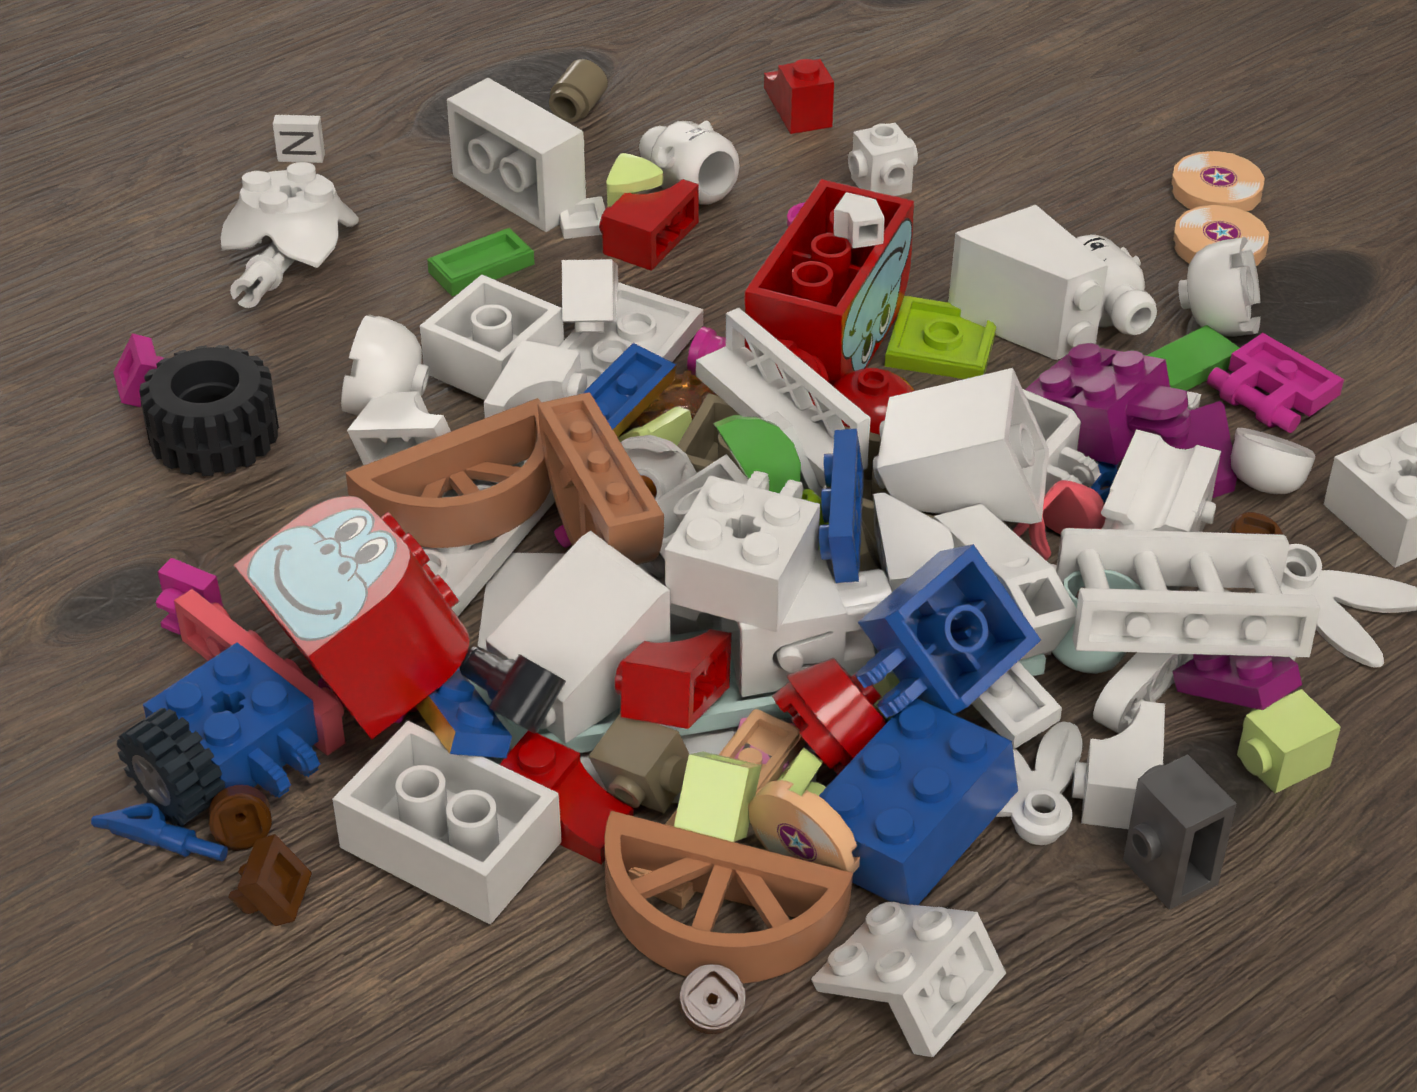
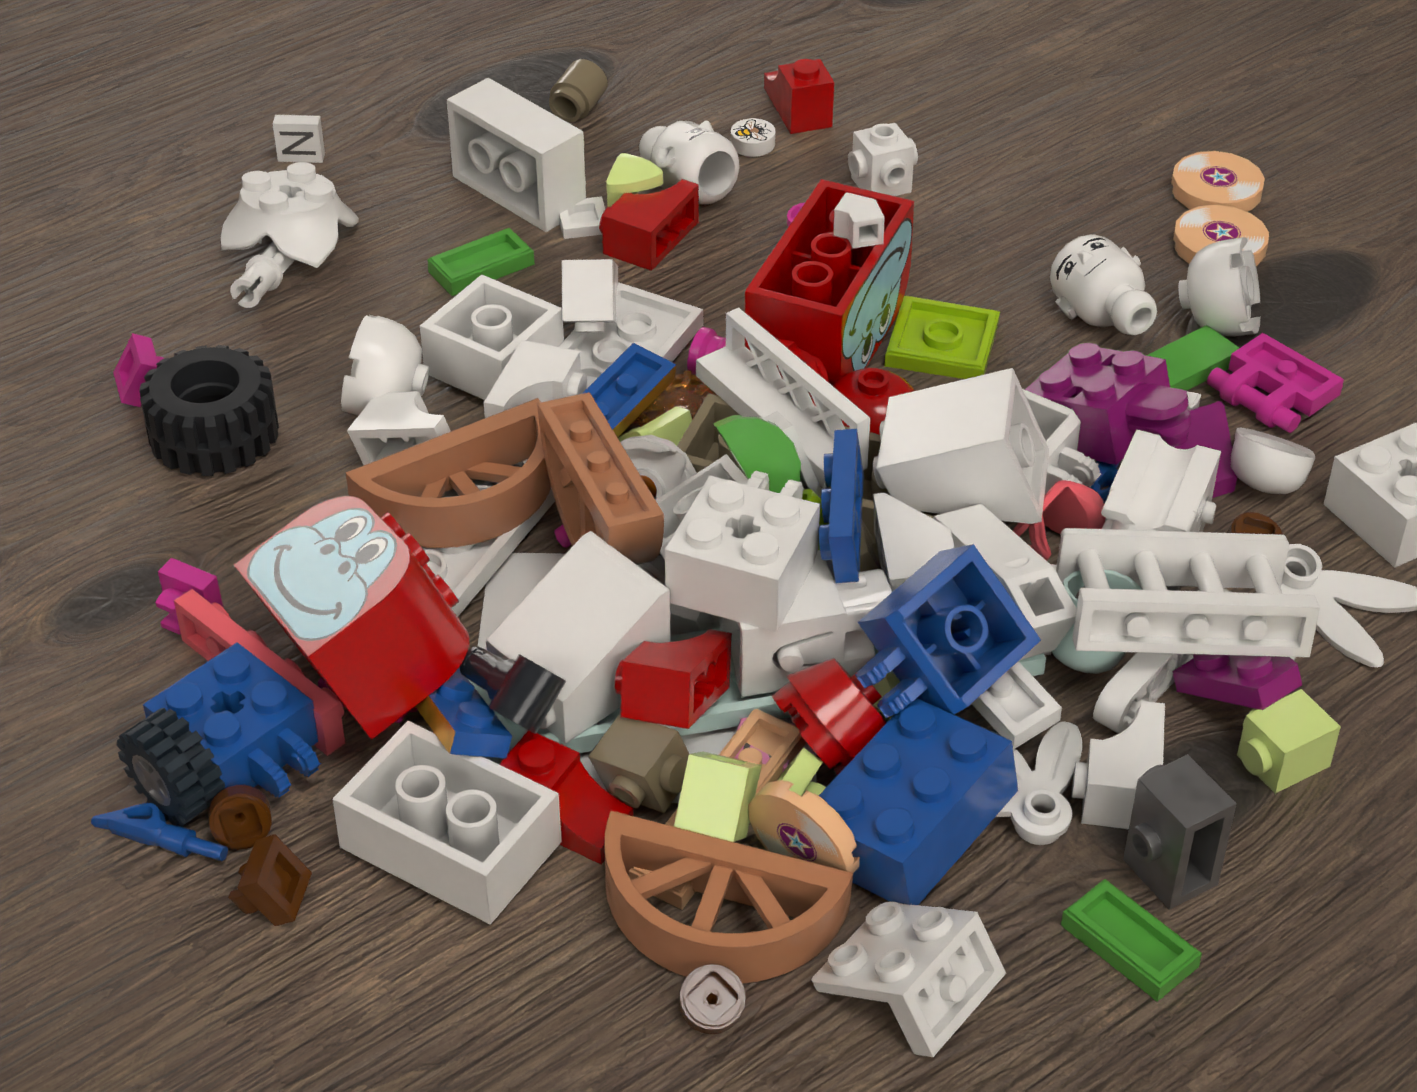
white slope [948,205,1108,360] -> none
none -> white tile [731,118,775,157]
none -> bright green tile [1061,879,1202,1002]

